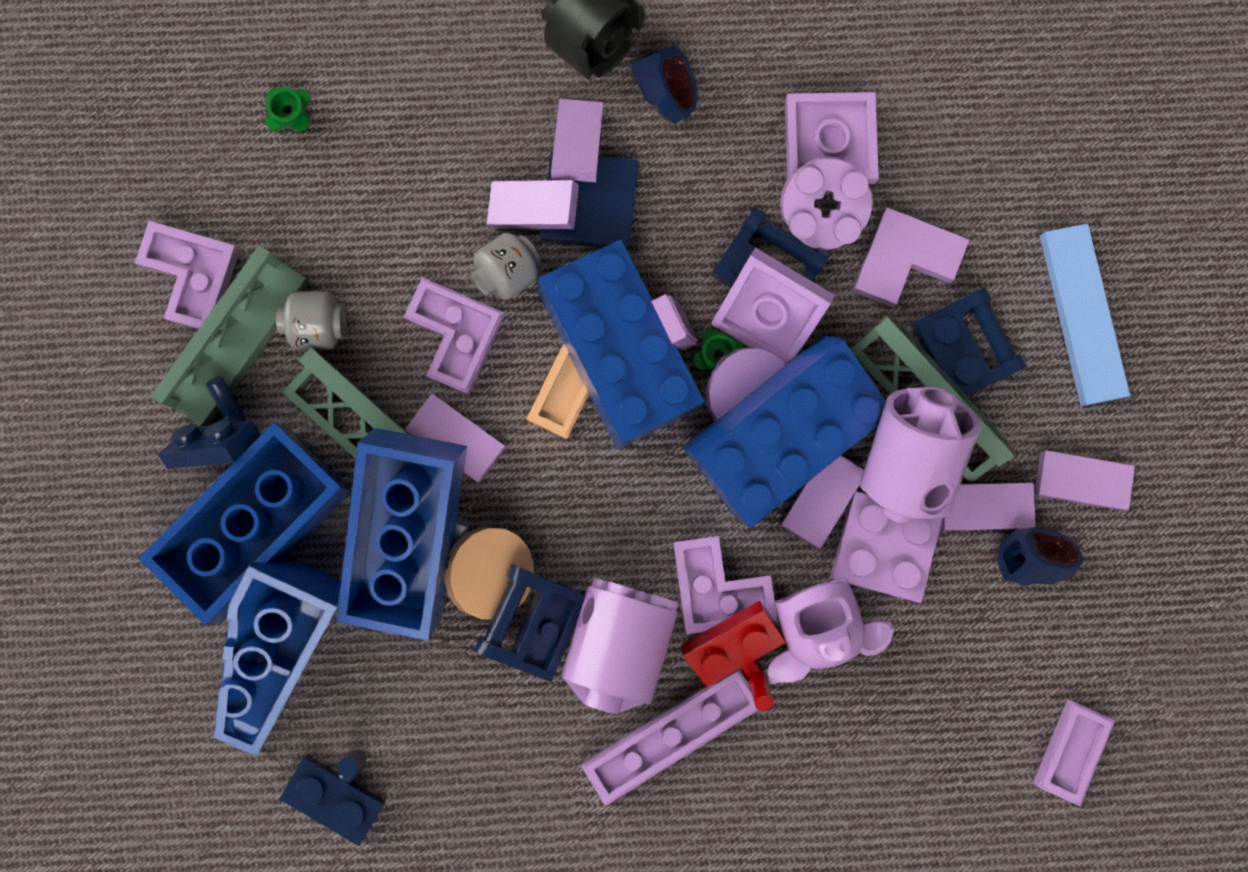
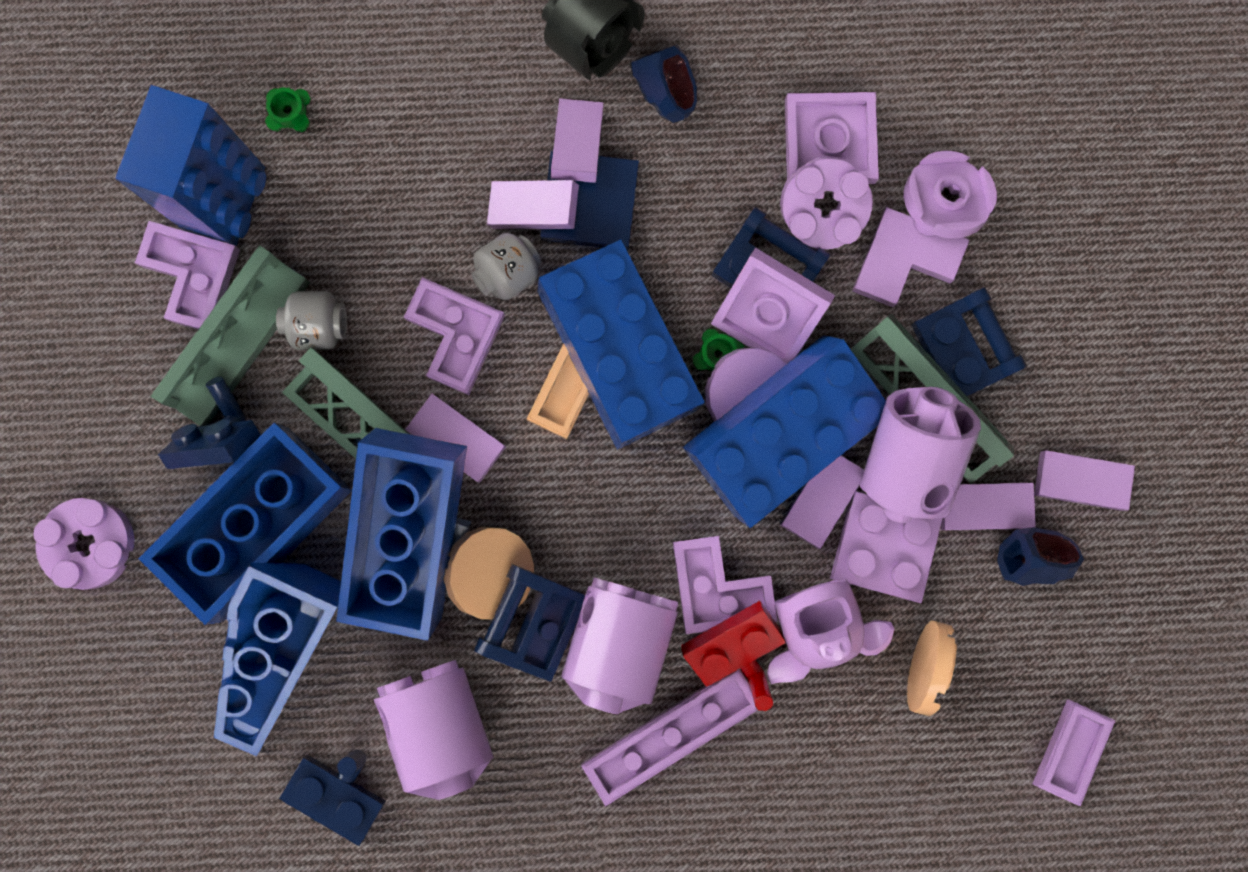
lavender tile [651,294,698,351] -> none
light blue tile [1040,224,1130,407] -> none
none -> lavender plate [33,498,135,590]
none -> blue brick [115,85,266,246]
none -> lavender cylinder [374,660,494,800]
none -> lavender plate [904,151,997,239]
none -> light nougat tile [907,620,957,716]

